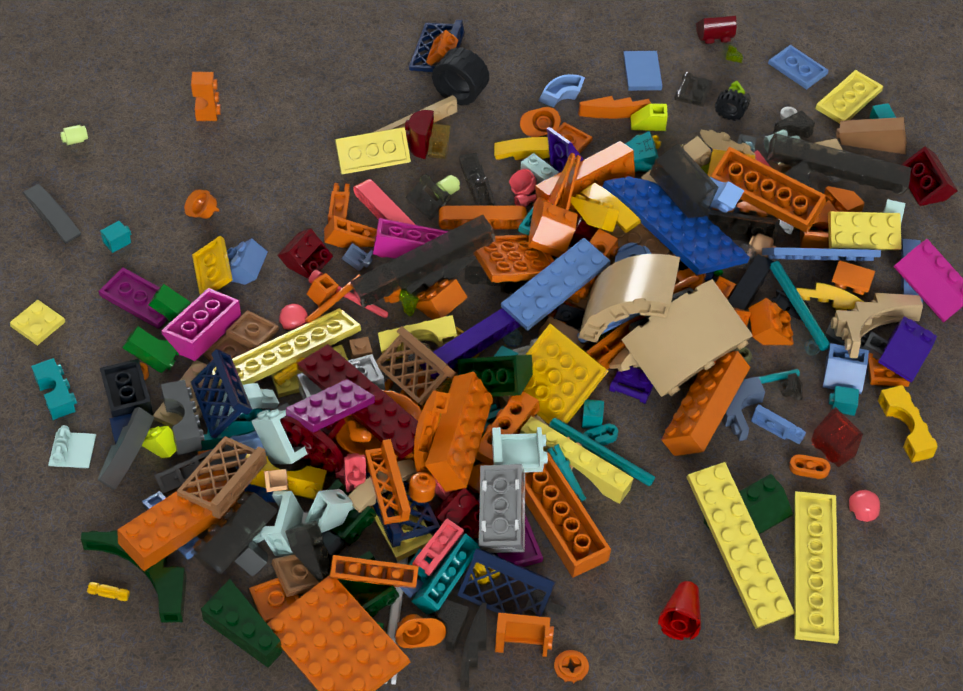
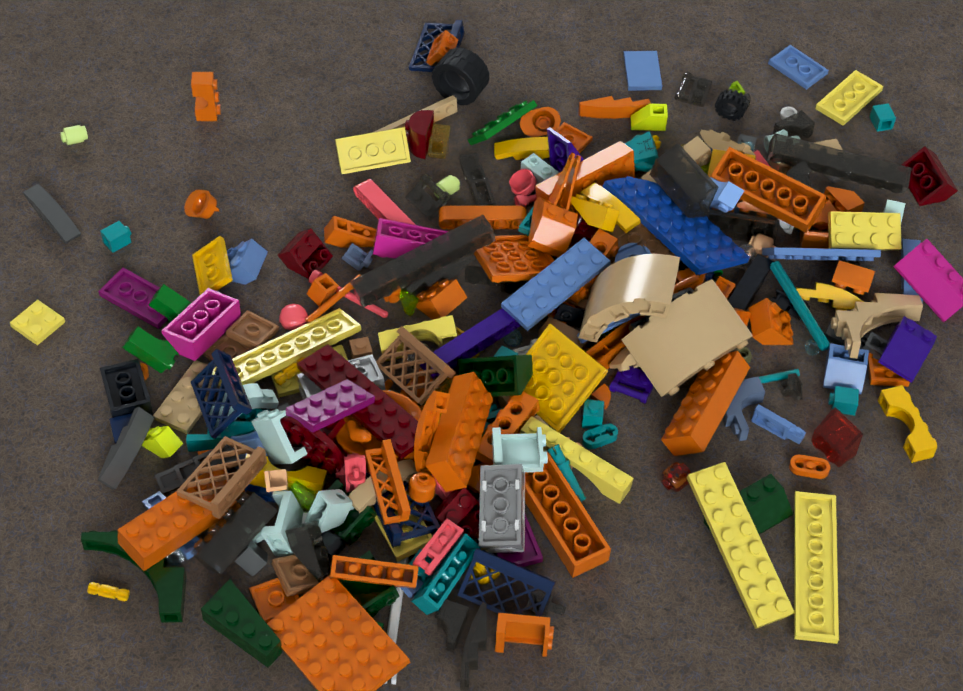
teal arch [31,358,77,420] -> none
light aqua hinge [48,425,96,468] -> none
dark grey arch [161,380,205,455] -> none
orange hinge [328,183,350,223] -> none
orange piece [395,614,446,648] -> none
light blue brick [538,74,585,107] -> none
teal axle [549,418,655,486] -> none
orange gear [554,650,589,683] -> none
red cone [658,581,701,640] -> none
dark red brick [696,16,737,44] -> none
clear neon green tile [726,45,743,63] -> none
medium nougat slope [837,117,907,154] -> none
coral hair [849,490,880,522] -> none
none -> clear light blue hinge [166,549,184,566]
none -> clear neon green cone [288,481,317,511]
none -> green plate [468,100,537,146]
none -> orange tile [591,383,611,409]
none -> clear red head [661,462,691,492]

